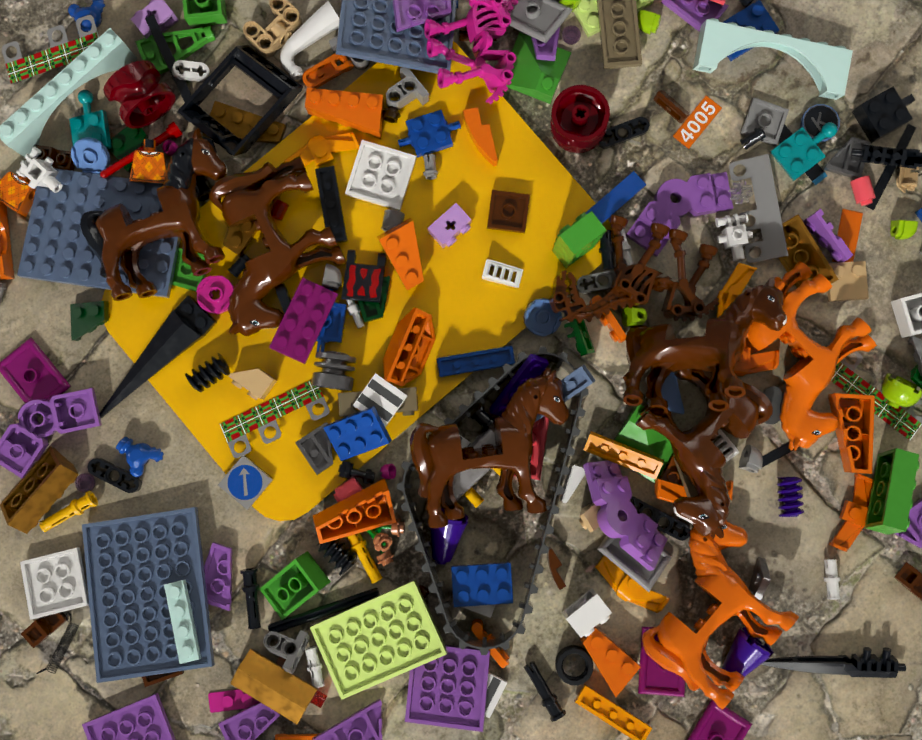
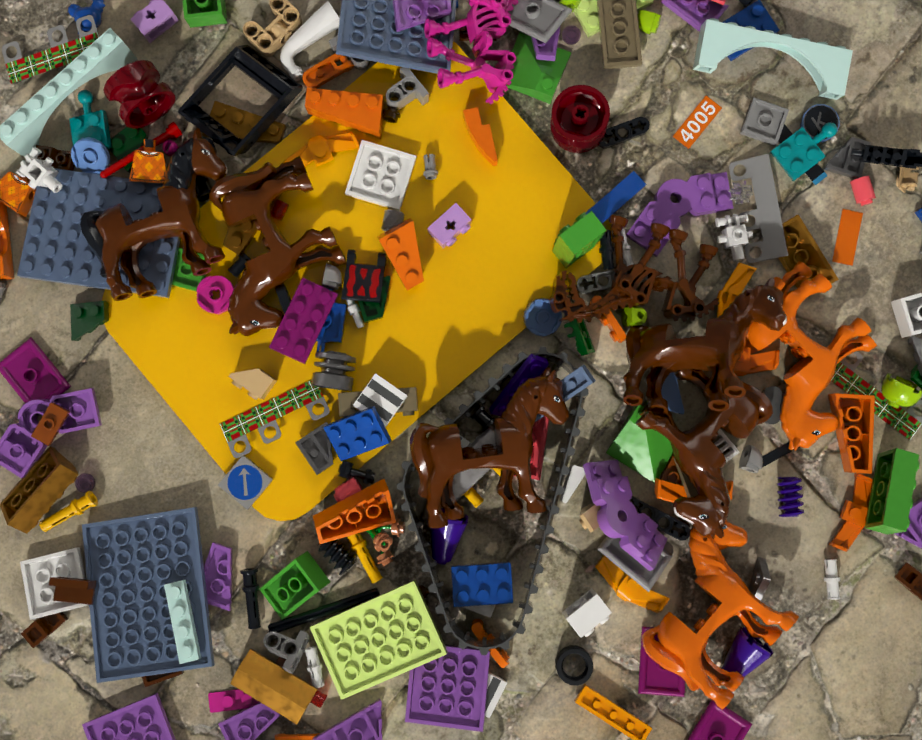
black piece [36,612,79,674] -> none
black beam [87,458,142,493] -> none
black plate [99,296,217,418] -> none
blue animal [116,437,164,477] -> none
bright green plate [135,25,216,74] -> none
black sticker [145,14,191,102] -> none
white beam [172,60,209,82] -> none
black piece [185,353,230,392] -> none
black plate [315,166,348,243] -> none
dark pink hinge [380,463,396,479] -> none
orange wedge [383,307,436,387] -> none
blue plate [398,110,461,158] -> none
blue tile [437,346,515,377] -> none
white slope [482,259,523,288] -> none
reddish brown plate [487,190,530,234] -> none
black pin [524,661,566,722] -> none
reddish brown slope [547,547,566,590] -> none
orange wedge [580,626,641,697] -> none
light orange plate [583,431,664,479] -> none
reddish brown slope [654,90,690,123] -> none
black pin [740,127,766,150] -> none
black piece [761,647,906,678] -> none
medium lavender wing [803,208,853,262] -> none
tan plate [827,261,869,302] -> none
black hinge [852,86,915,143] -> none
black sticker [866,124,916,210] -> none
lime piece [890,220,918,240] -> none
none -> dark orange plate [31,402,70,446]
none -> reddish brown panel [49,577,96,605]

